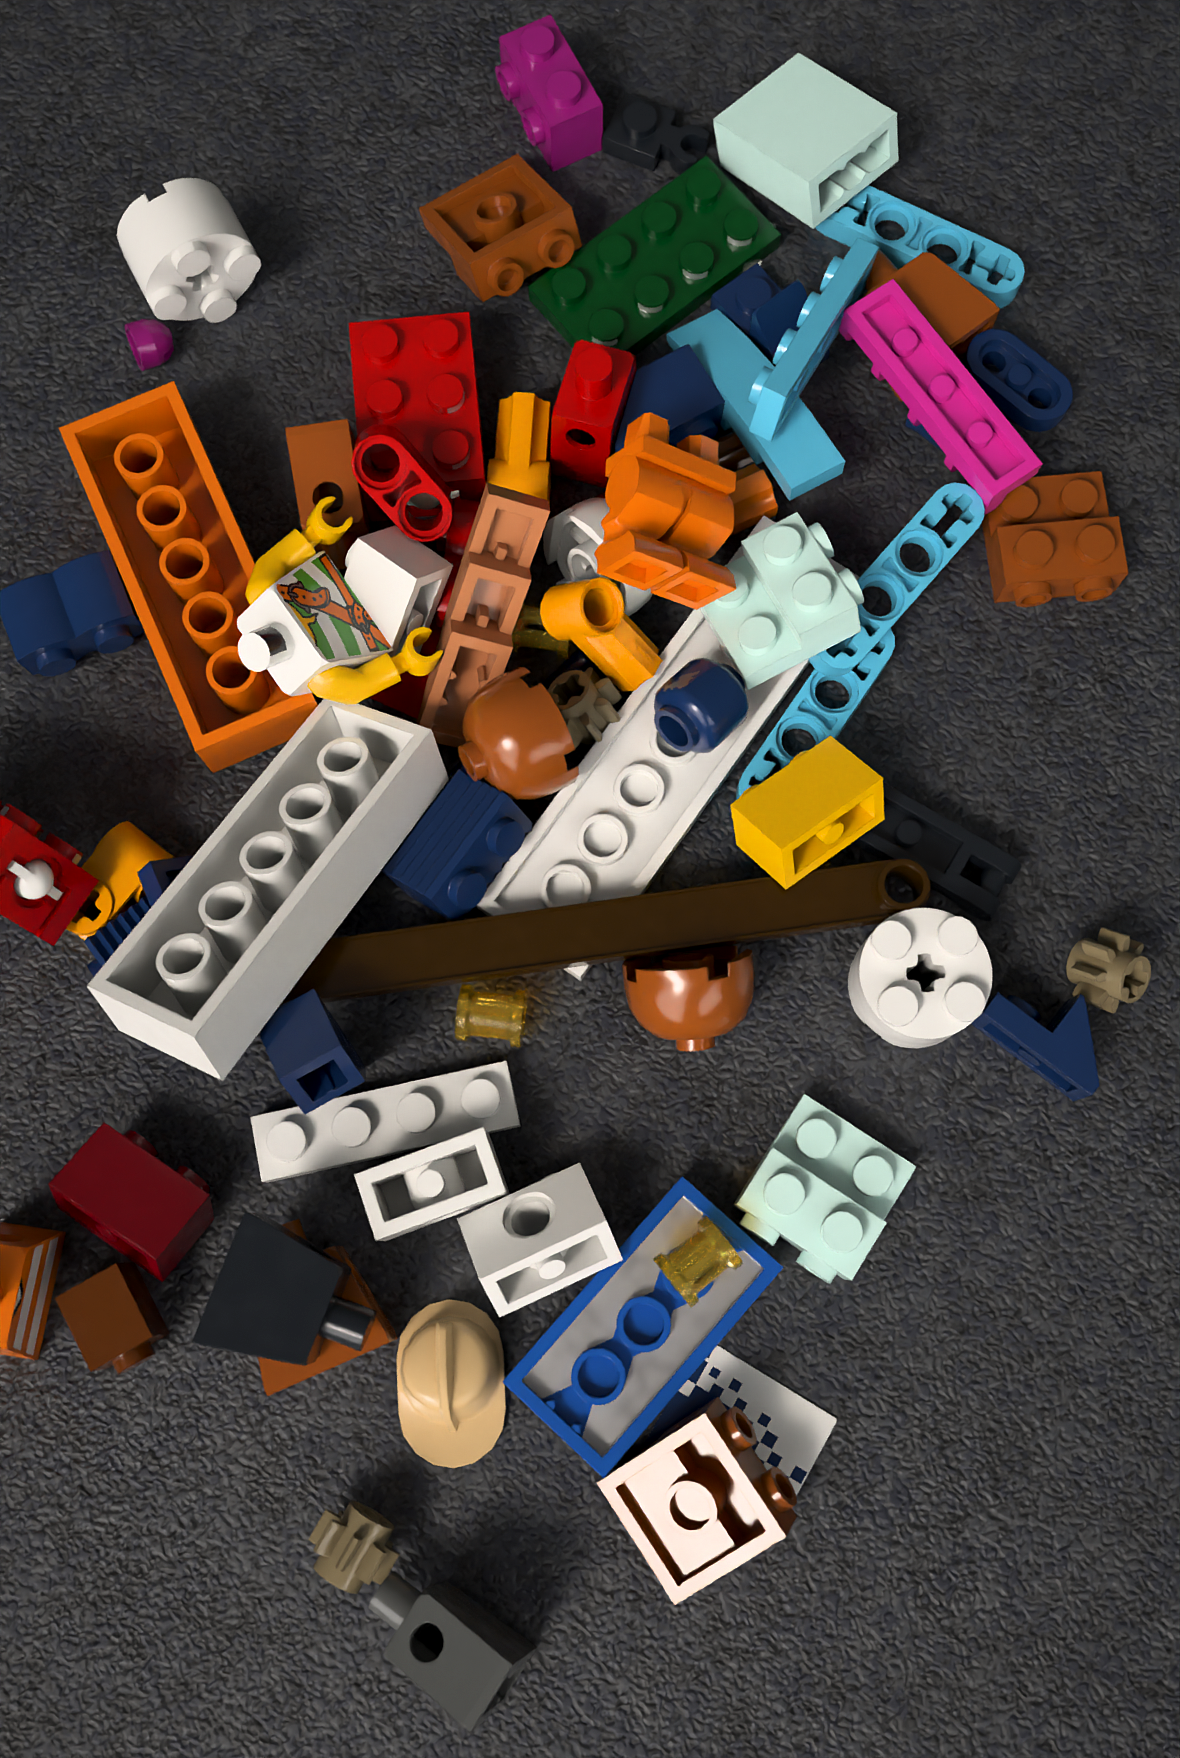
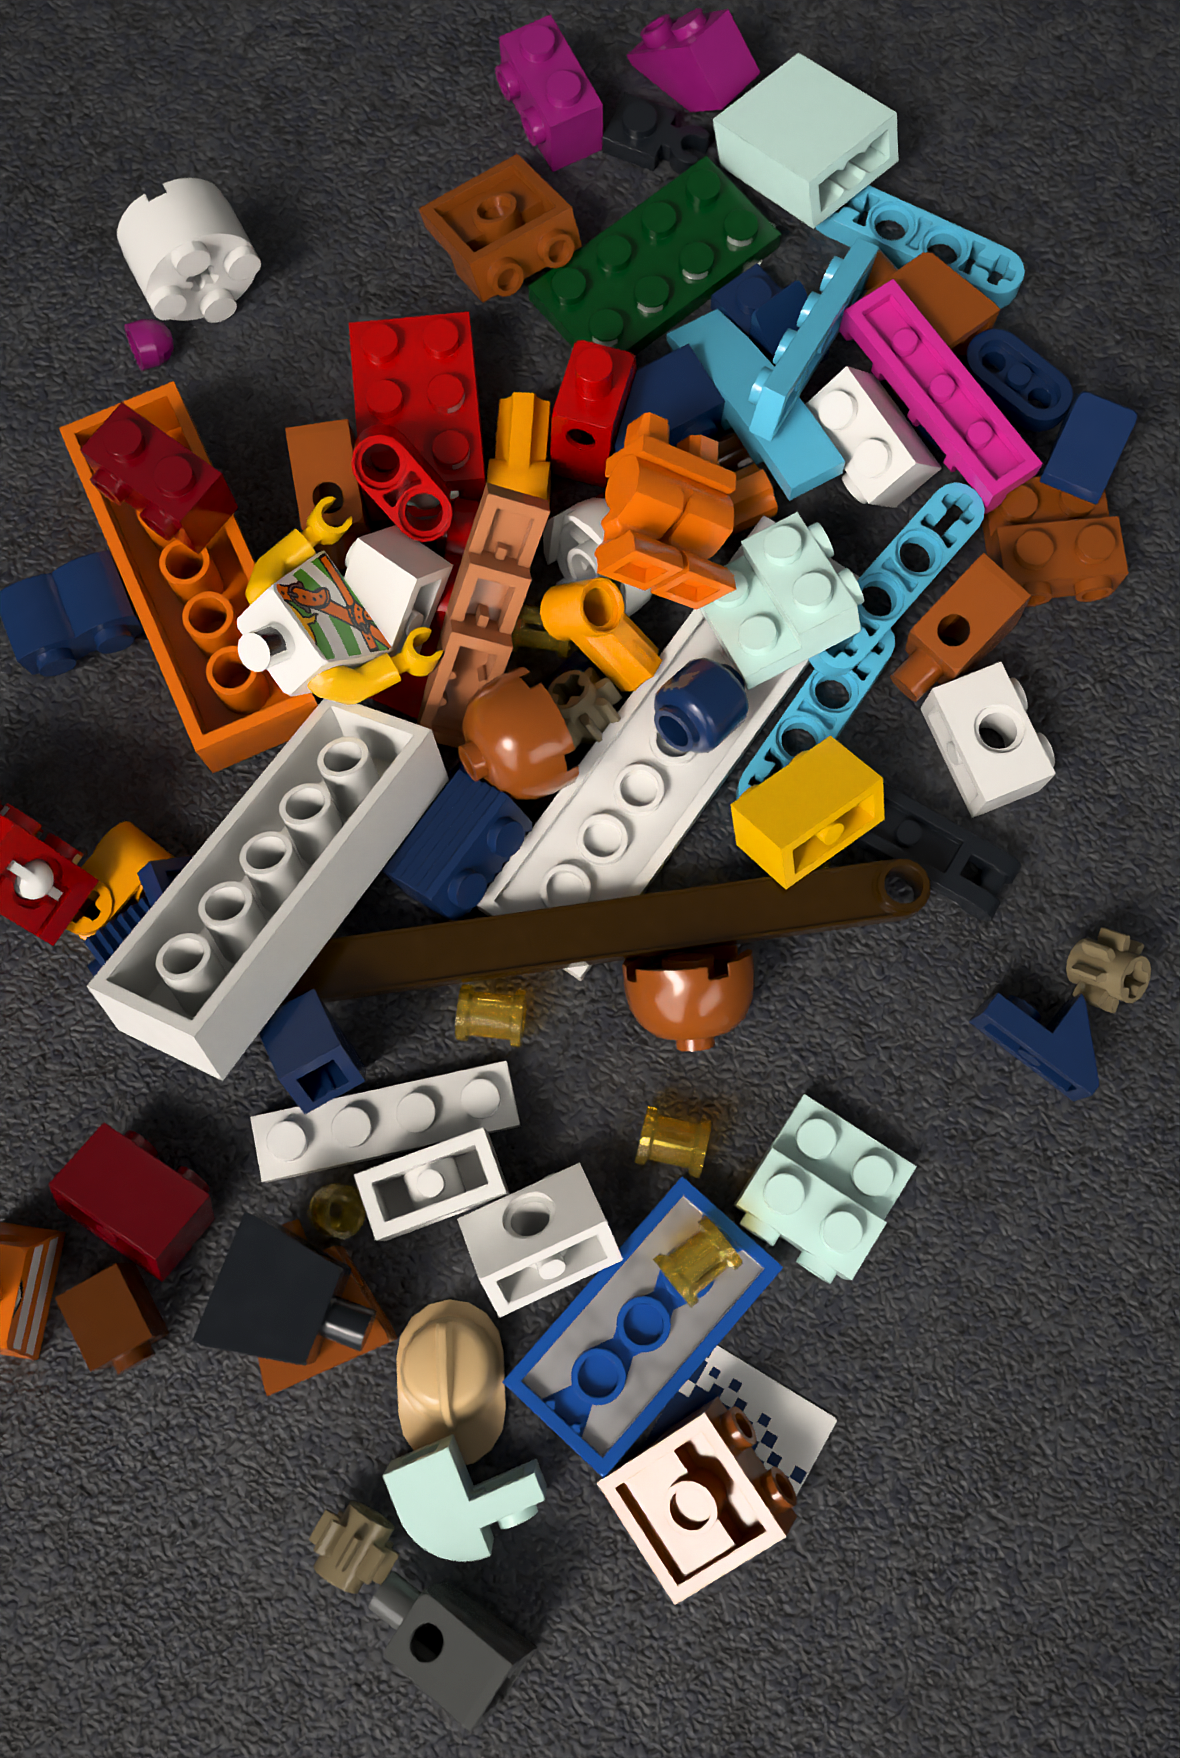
white brick [848,908,992,1048] -> none
none -> dark red brick [80,402,238,554]
none -> clear yellow hinge [307,1183,366,1239]
none -> light aqua brick [383,1434,547,1562]
none -> magenta slope [626,8,761,112]
none -> clear yellow bush [635,1105,712,1178]
none -> white brick [805,366,942,508]
none -> dark orange torso [890,553,1032,702]
none -> white brick [920,662,1056,818]
none -> dark blue slope [1039,391,1138,505]

